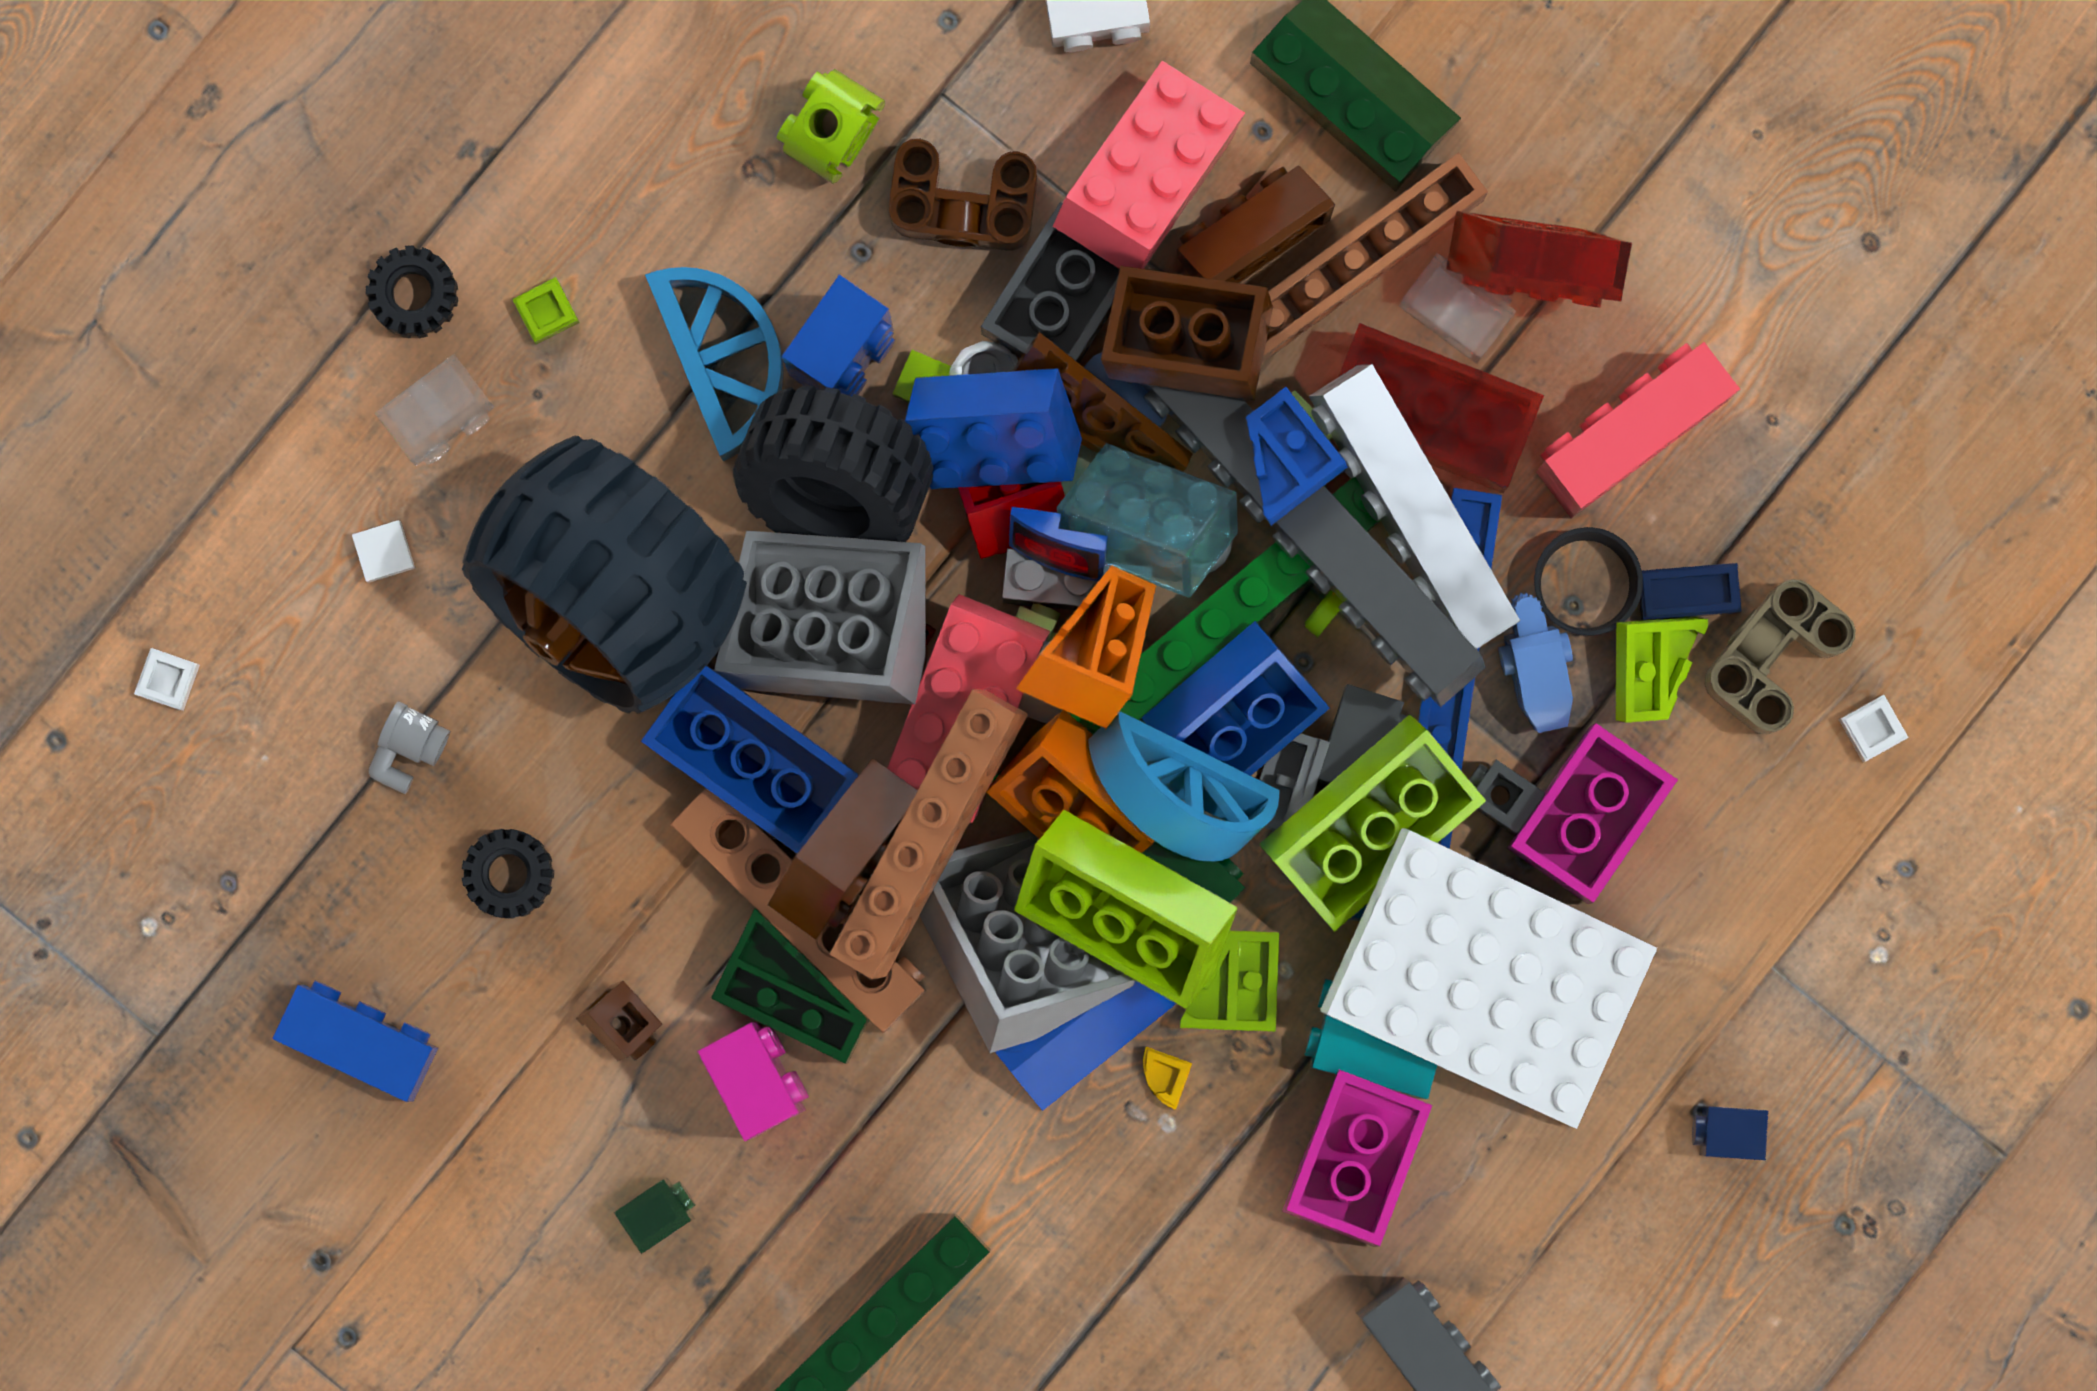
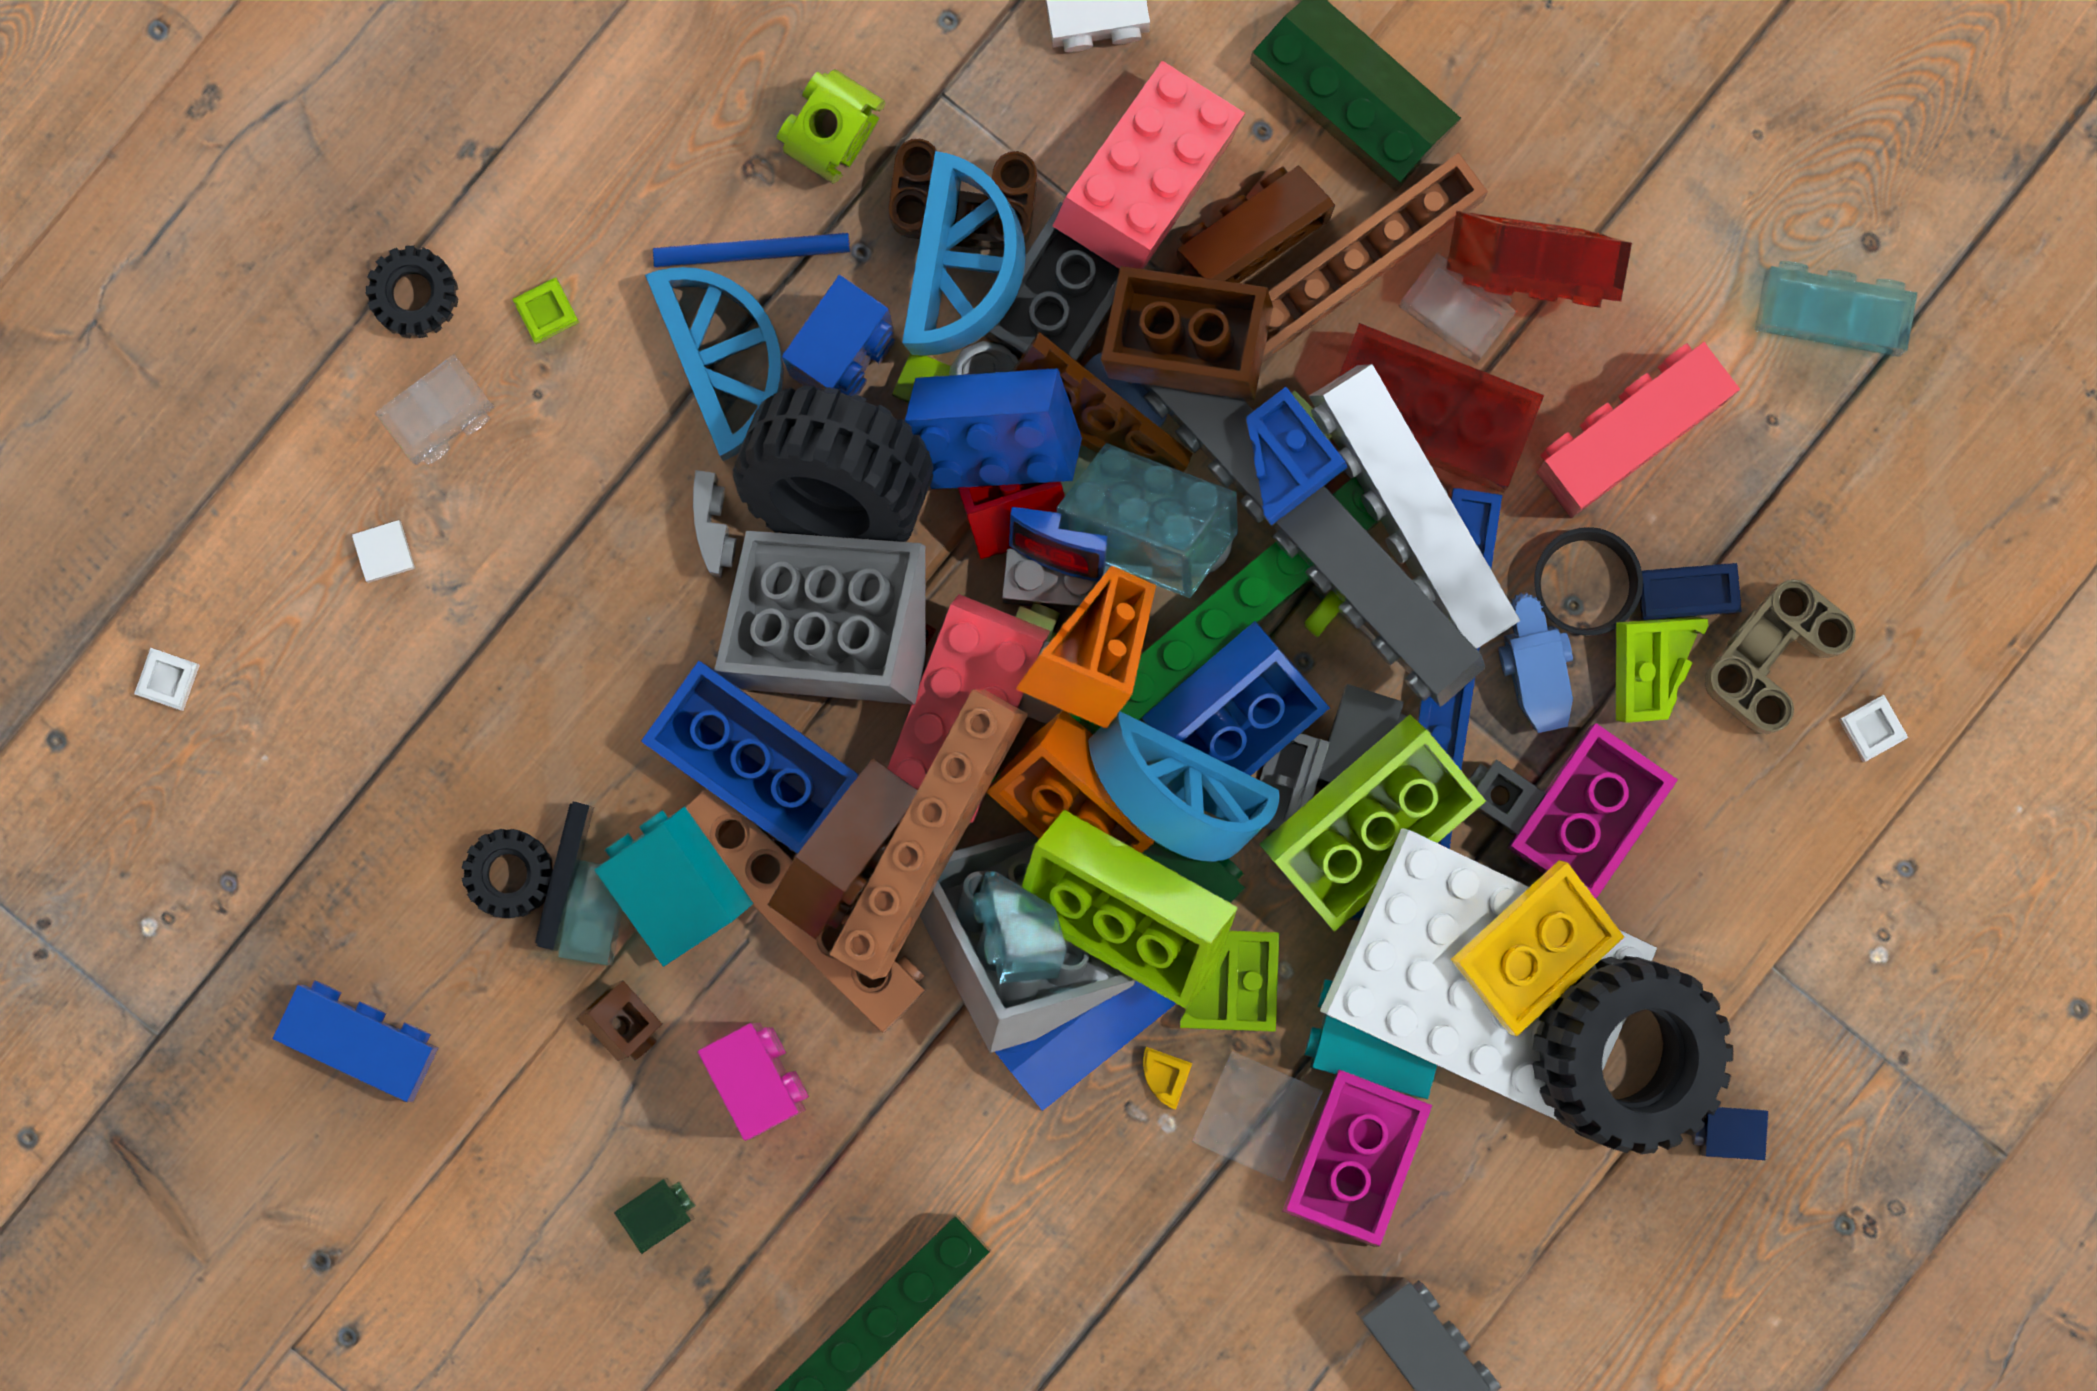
light grey piece [369,701,451,794] -> none
black wheel [462,436,747,714] -> none
dark green wedge [711,908,869,1064] -> none
none -> black tile [535,801,594,951]
none -> clear light blue slope [558,860,622,966]
none -> teal brick [594,806,754,967]
none -> blue bar [653,233,850,267]
none -> light grey slope [693,470,736,578]
none -> dark azure window [902,151,1026,356]
none -> clear light blue slope [973,871,1066,984]
none -> clear plate [1192,1051,1323,1182]
none -> yellow plate [1451,860,1624,1037]
none -> black tyre [1532,956,1733,1154]
none -> clear light blue brick [1755,261,1918,357]

